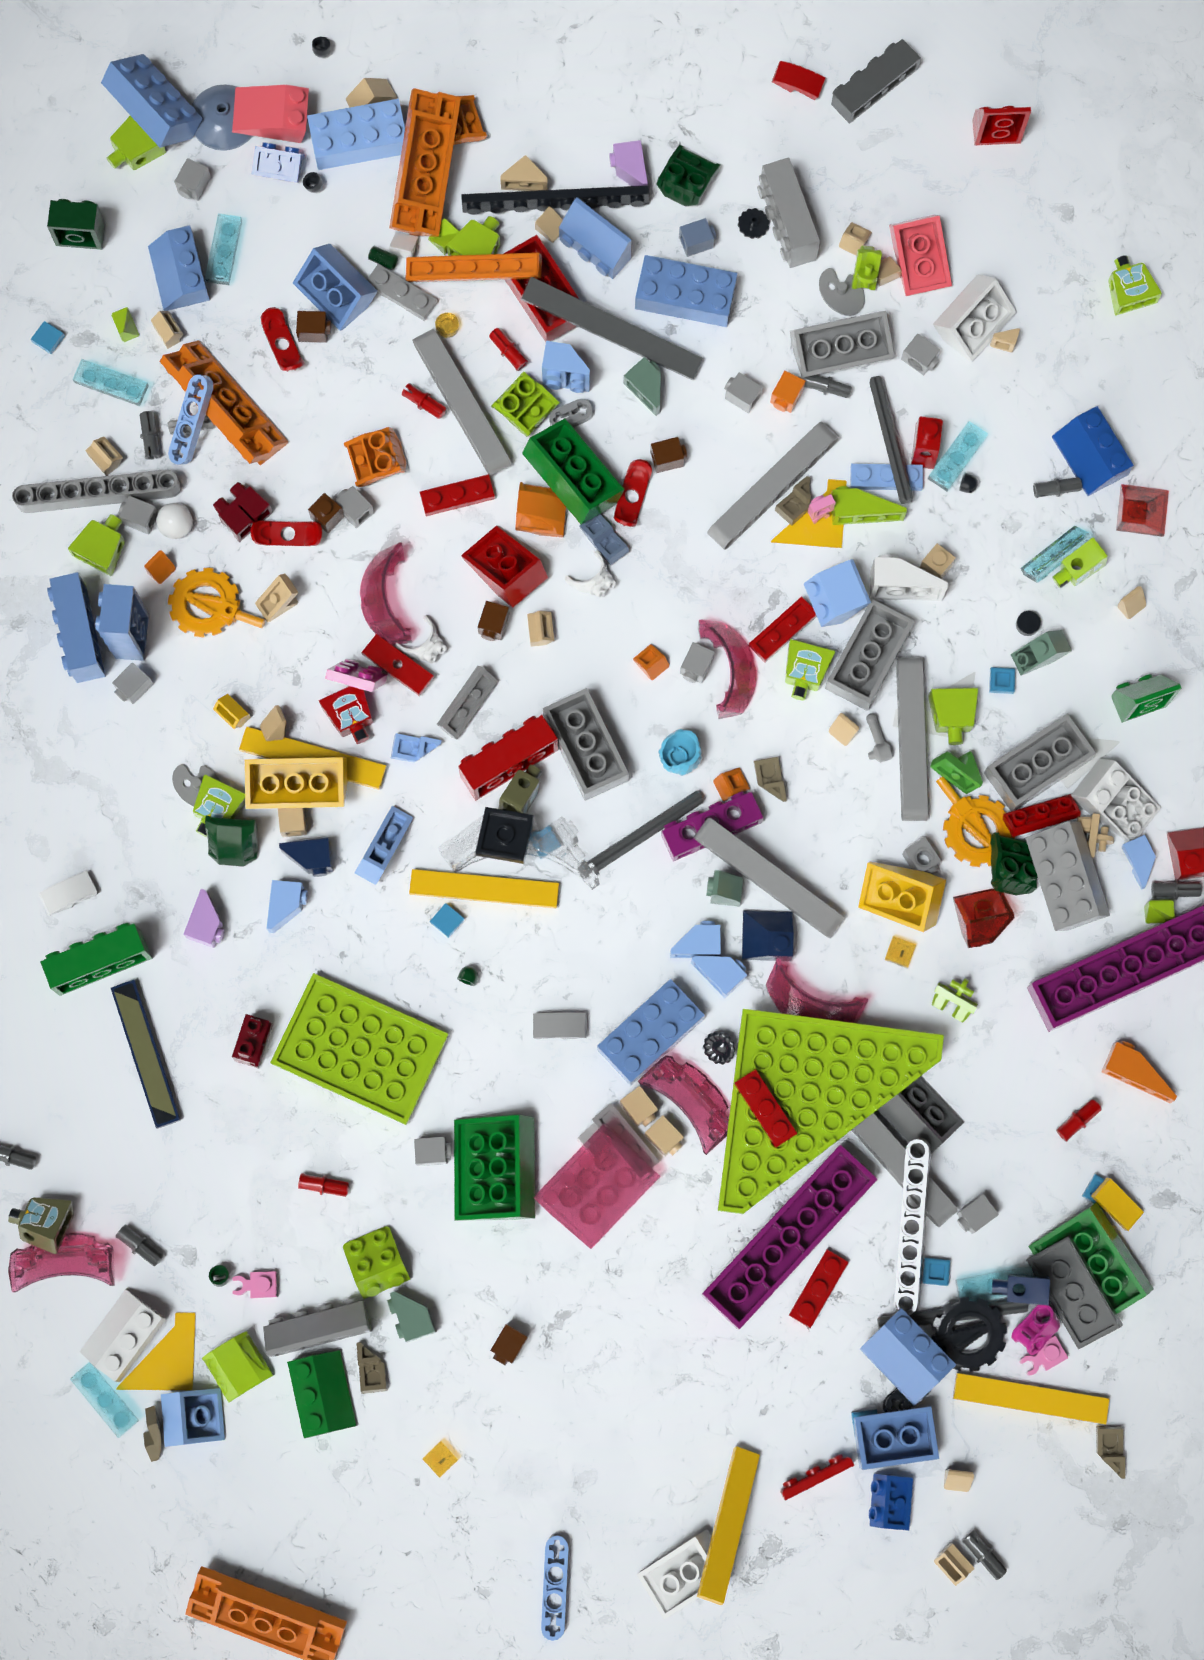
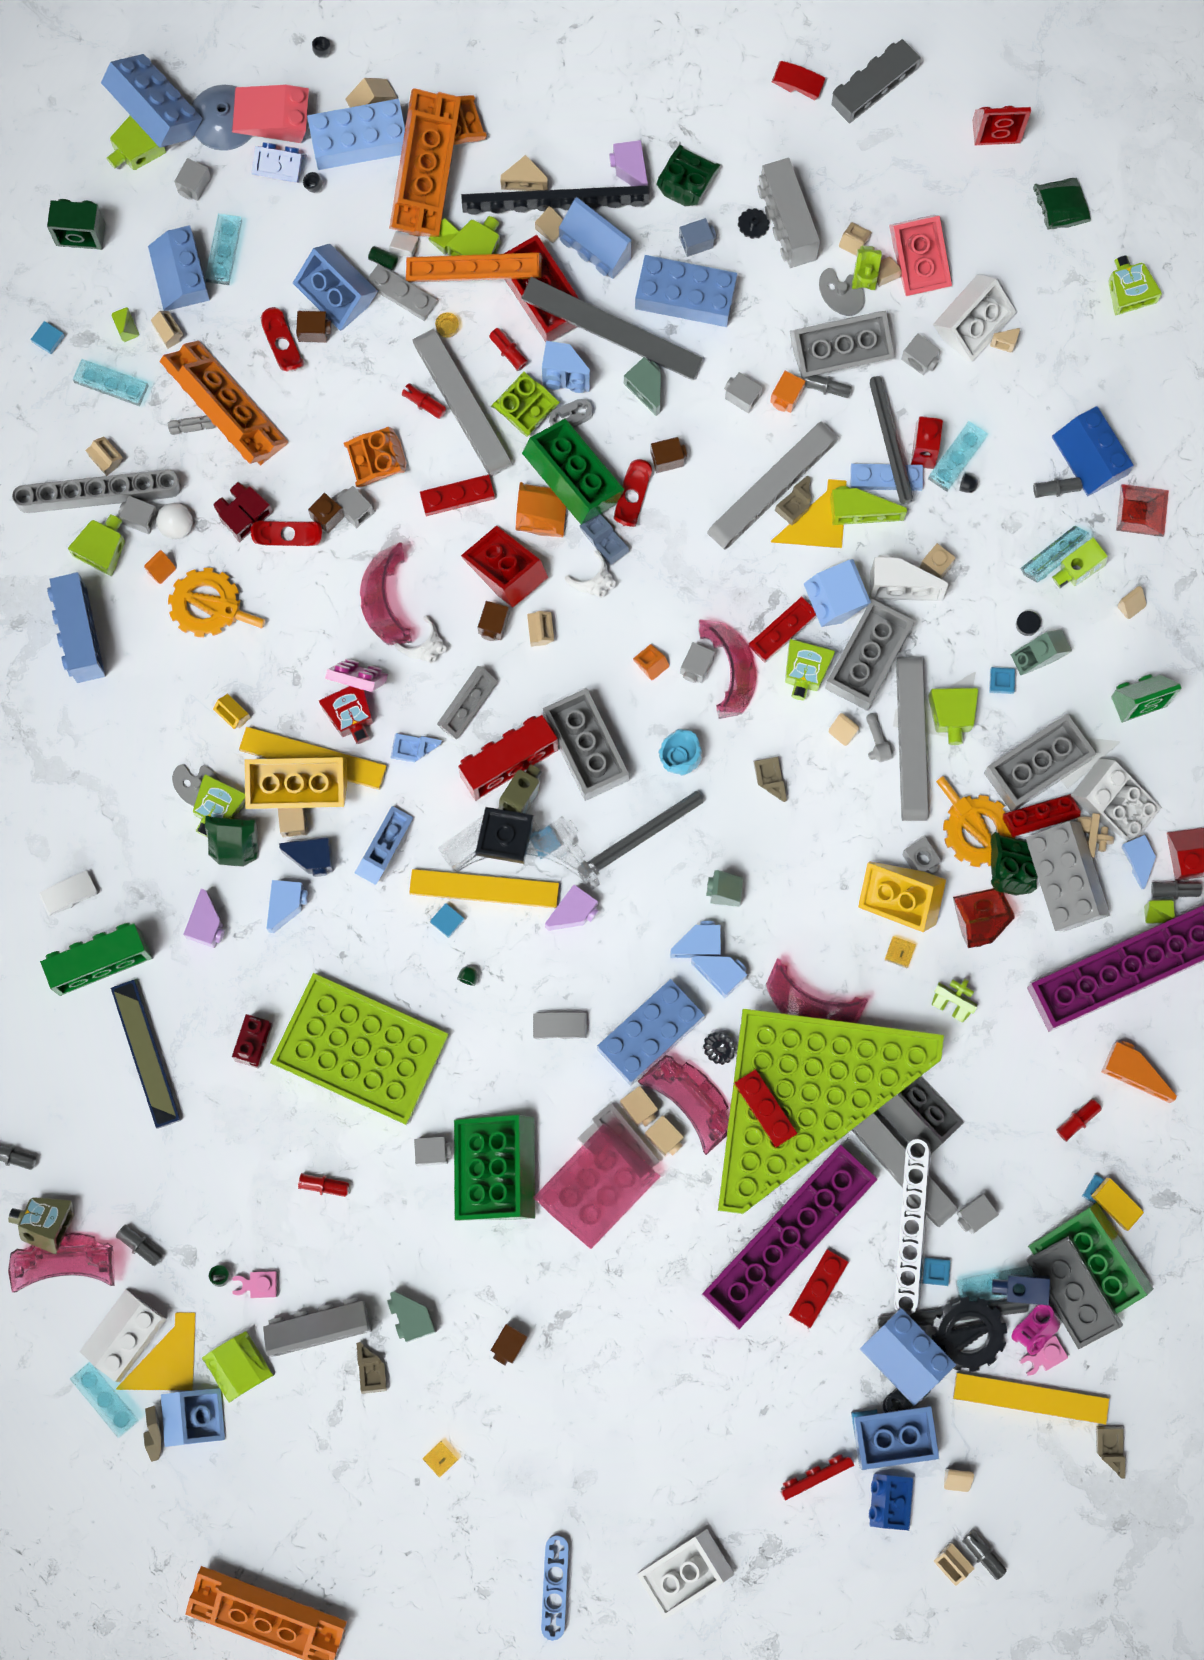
medium blue brick [95,584,149,661] -> none
light grey brick [112,662,153,704] -> none
dark grey axle [139,411,160,460] -> none
light blue beam [168,375,213,465] -> none
tan slope [255,573,299,622] -> none
tan slope [260,705,286,741] -> none
green slope [287,1350,357,1439] -> none
lime bracket [343,1226,411,1300] -> none
red tile [361,634,434,697] -> none
magenta brick [661,791,763,862] -> none
light grey beam [694,818,845,939] -> none
yellow tile [697,1446,760,1605] -> none
orange slope [713,767,750,801] -> none
dark blue slope [742,910,794,962] -> none
bright pink plate [808,494,836,524] -> none
bright green slope [930,751,983,794] -> none
none -> lavender slope [545,885,599,931]
none -> dark green slope [1033,178,1091,230]

